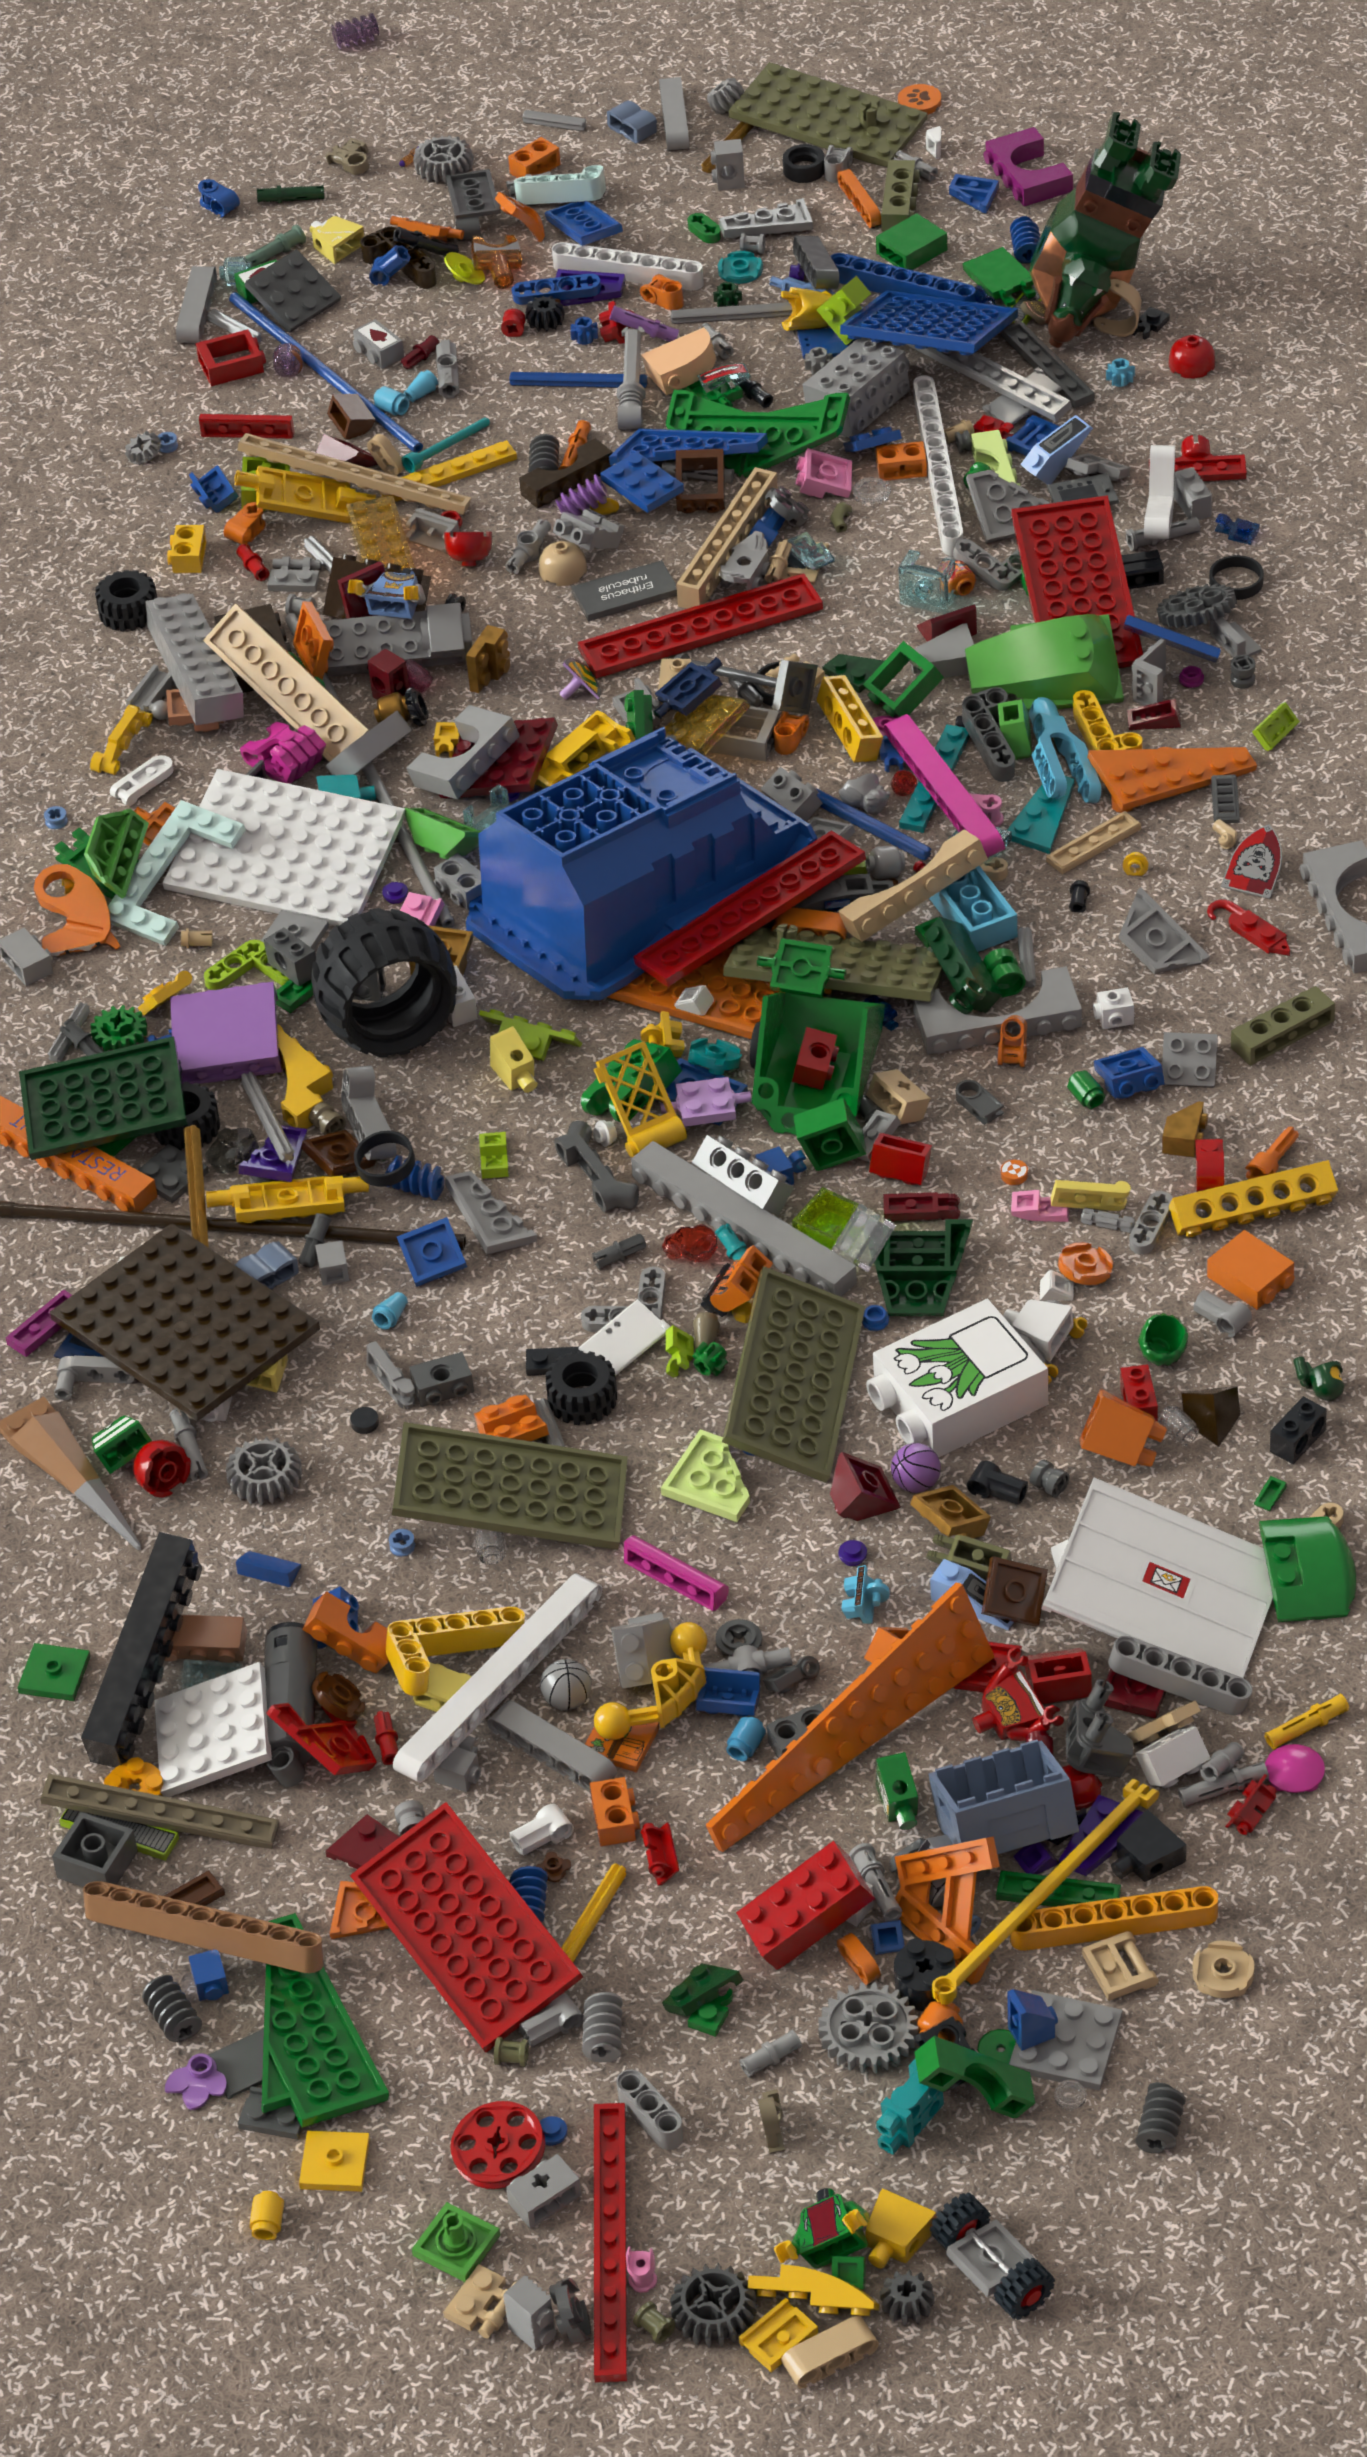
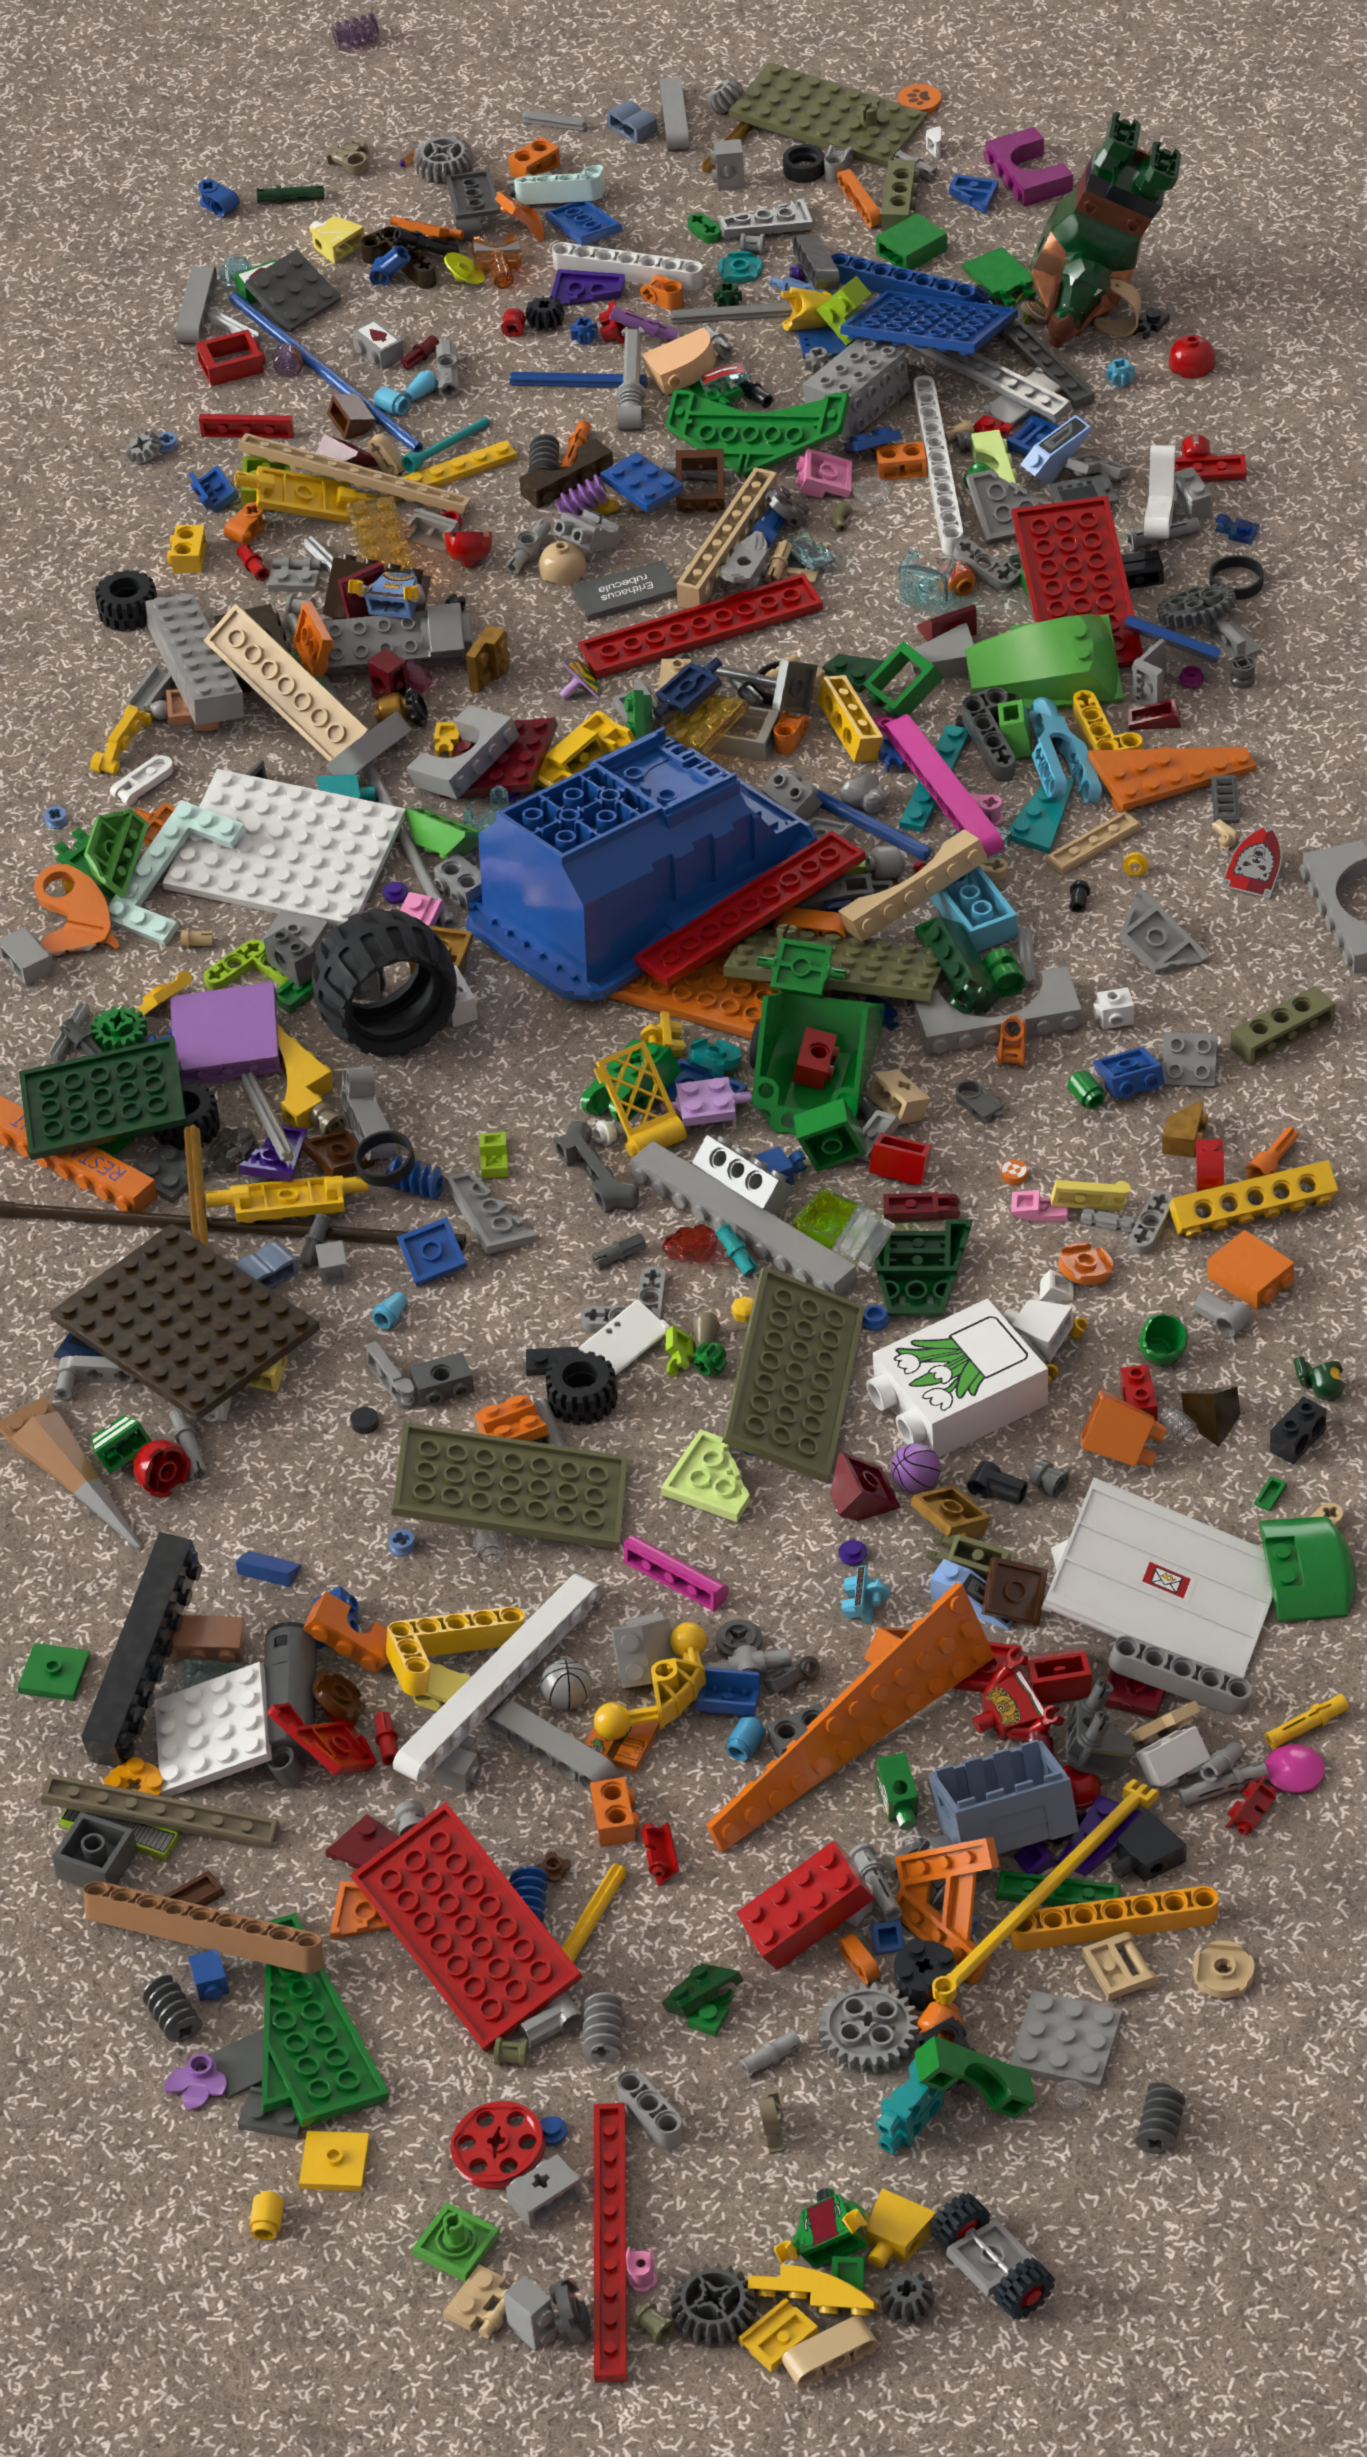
magenta plate [5,1290,72,1357] -> none
light grey gear [226,1436,302,1506] -> none
dark pink piece [240,722,326,784] -> none
sand green pin [241,224,306,269] -> none
lime bracket [479,1009,582,1061] -> none
light yellow torso [490,1026,538,1093] -> none
white piece [509,1804,574,1856] -> none
blue beam [511,274,601,305] -> none
blue wing [609,428,768,465] -> none
white slope [674,985,714,1016] -> none
orange hips [700,1245,773,1317] -> none
clear red tile [890,770,917,796] -> none
green piece [977,2029,1016,2064] -> none
blue slope [1007,1989,1058,2051] -> none
blue piece [1010,216,1040,264] -> none
red plate [1207,899,1290,956] -> none
lime plate [1252,702,1300,751] -> none

